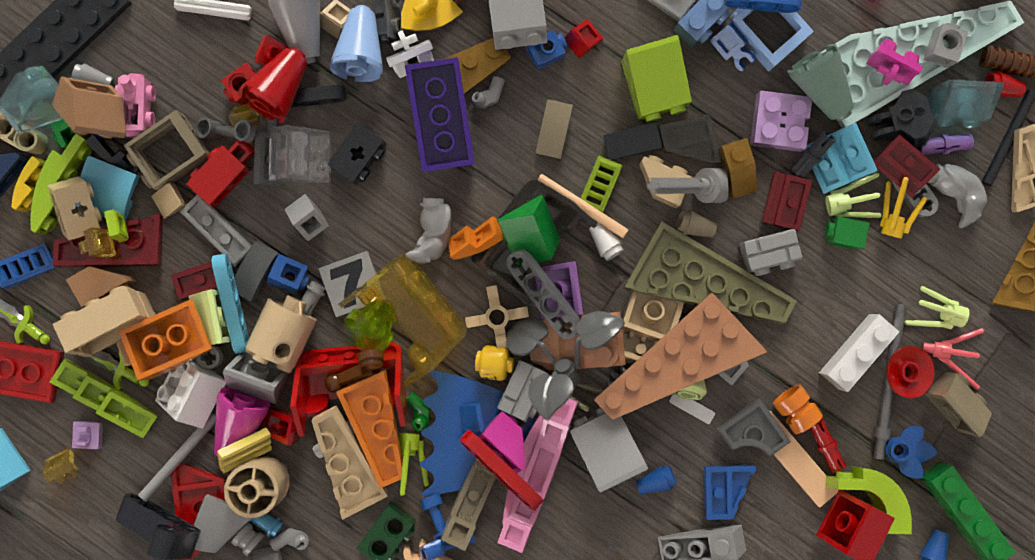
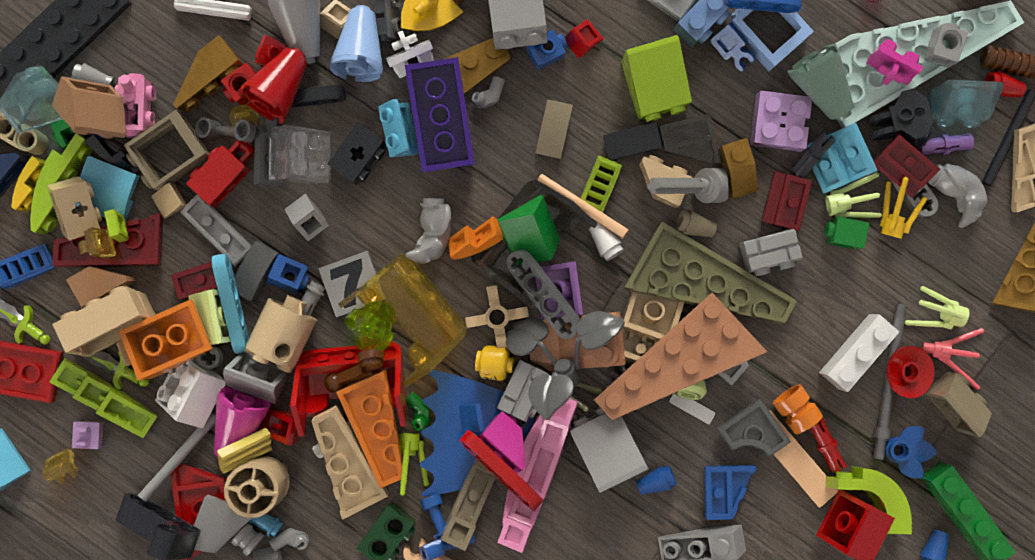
none -> pearl gold slope [173,35,244,113]
none -> medium azure bracket [378,99,419,157]

